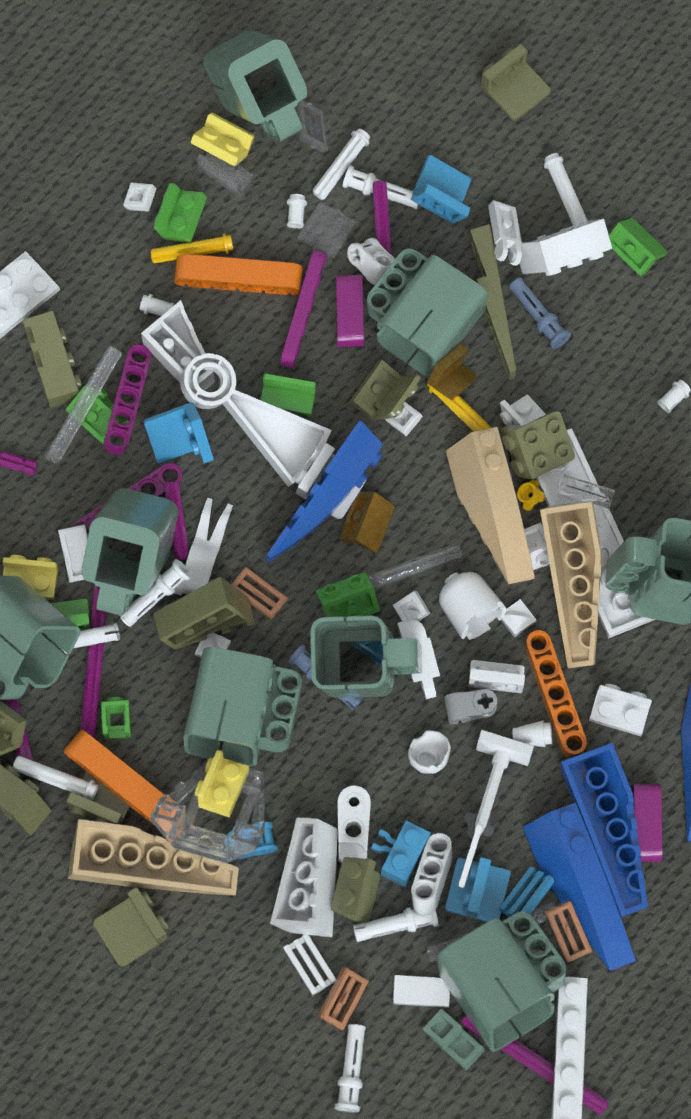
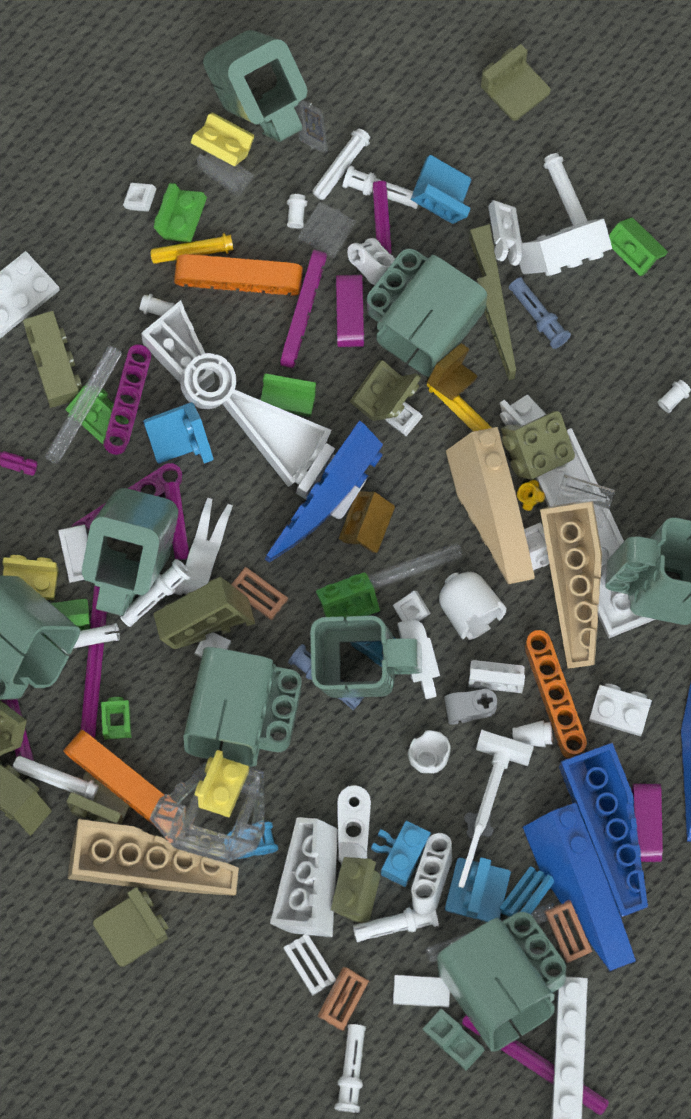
white tile [501,599,536,637] -> none

